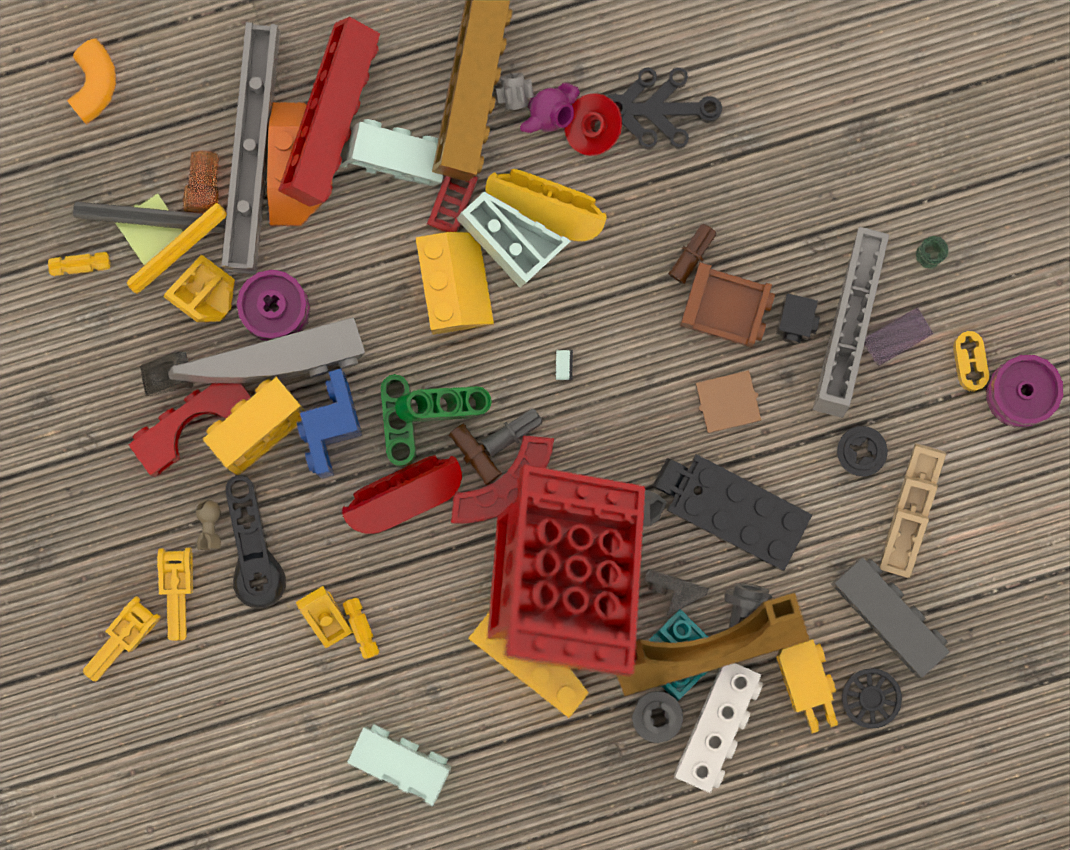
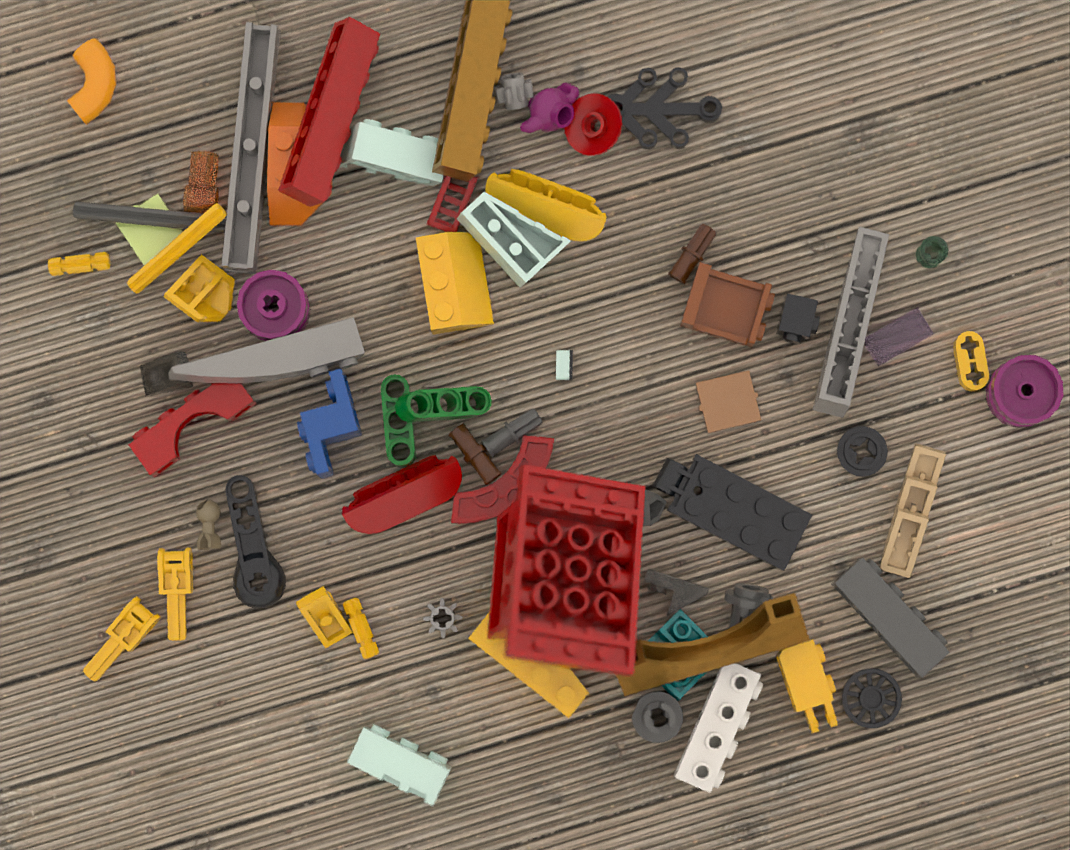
yellow slope [203,377,306,475] -> none
none -> light grey gear [423,598,463,638]

